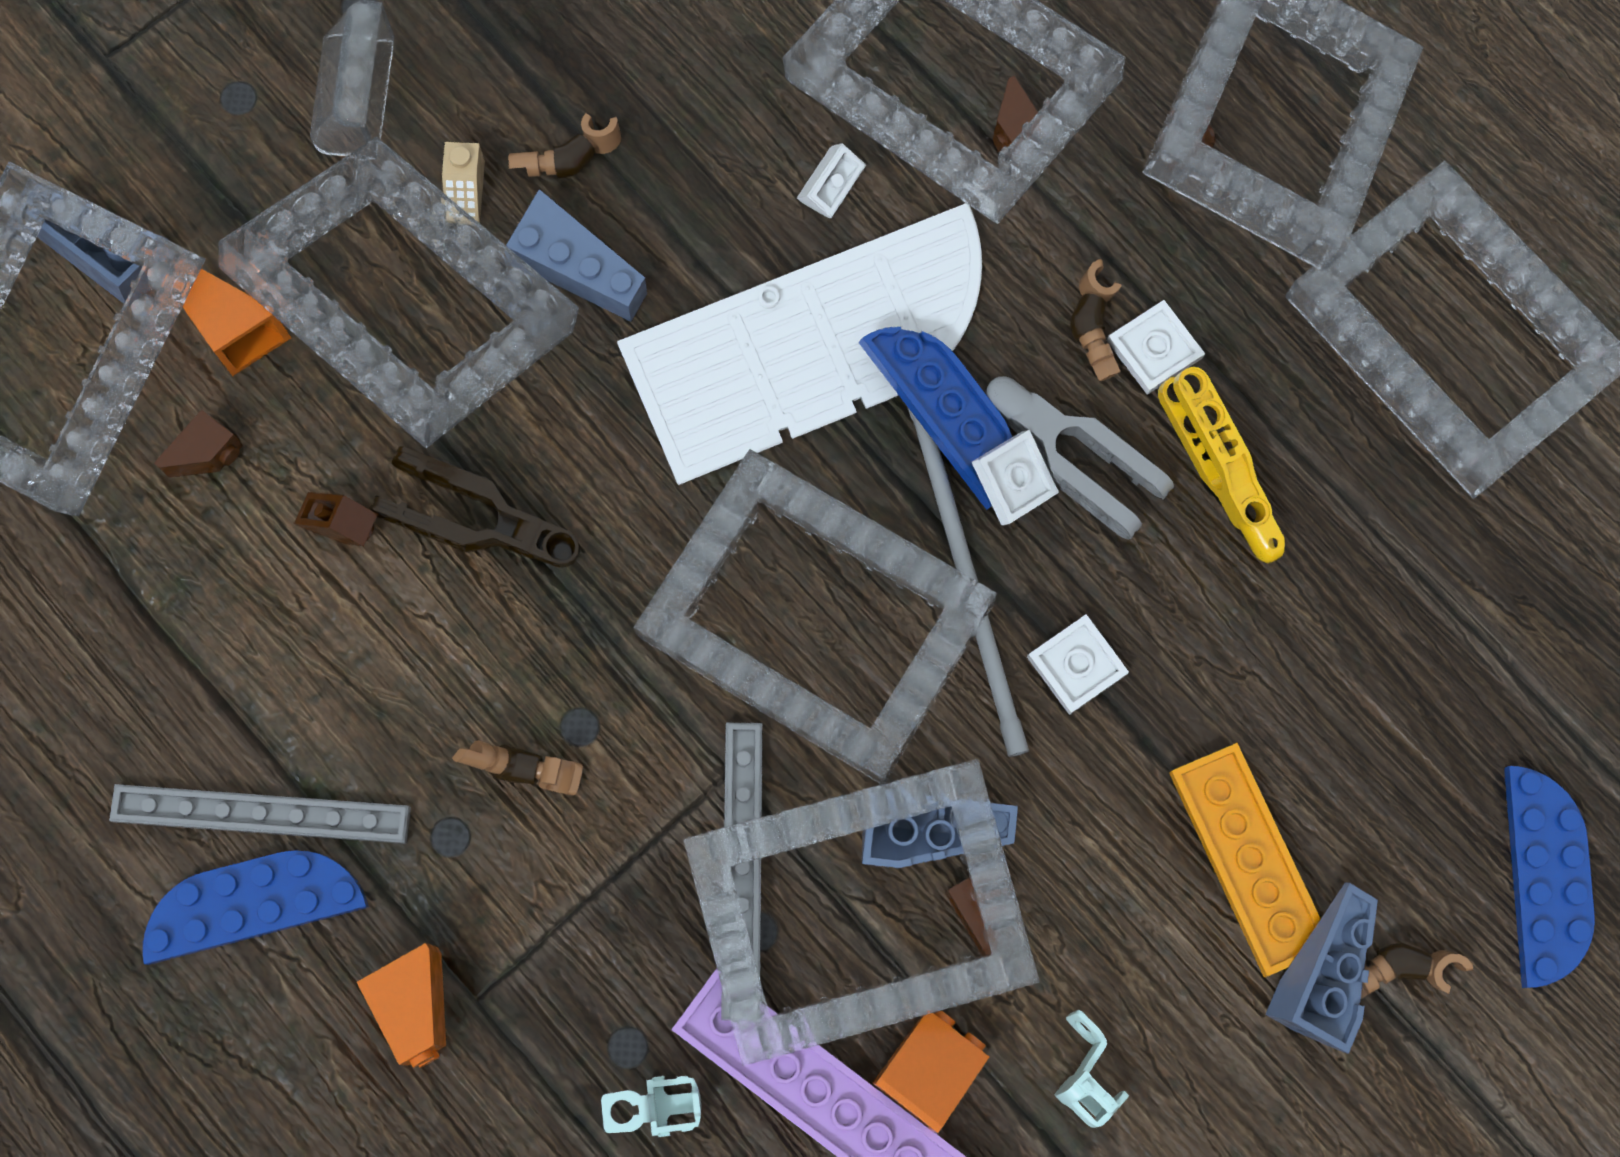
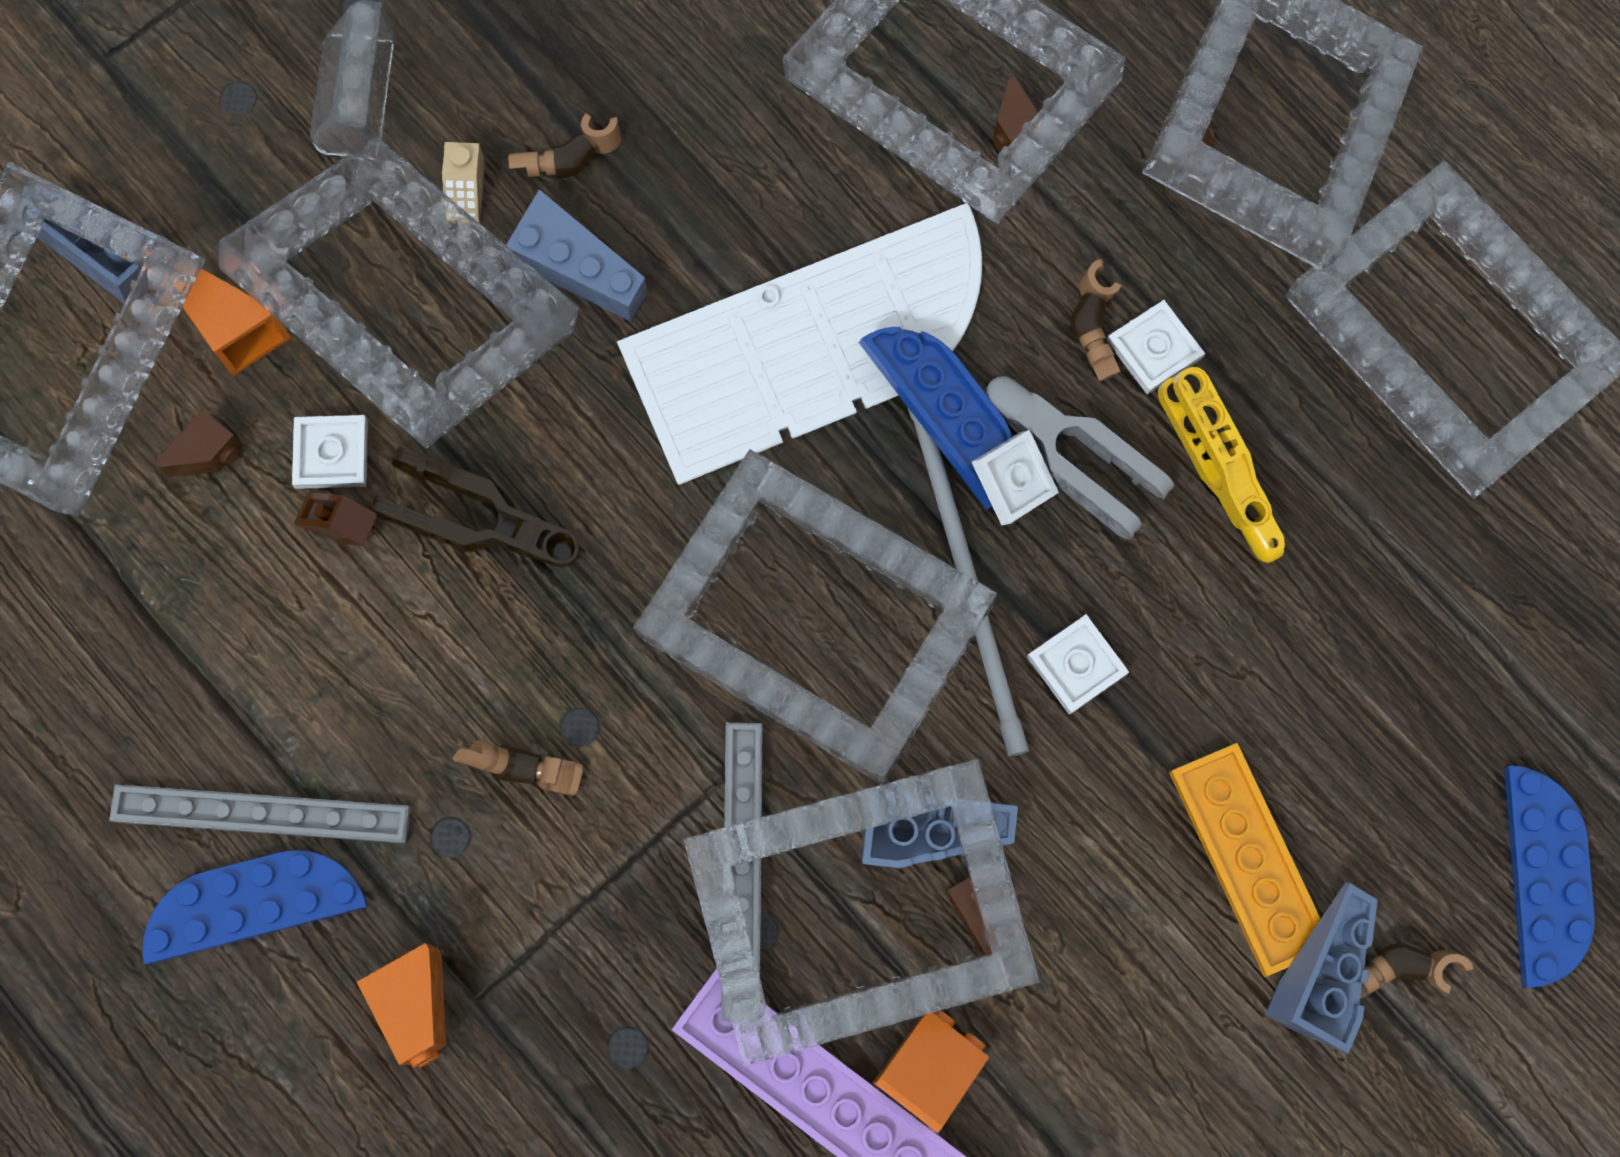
light aqua piece [601,1076,702,1137] -> none
white slope [797,143,866,218] -> none
light aqua piece [1054,1010,1129,1128] -> none
none -> white plate [292,415,368,489]

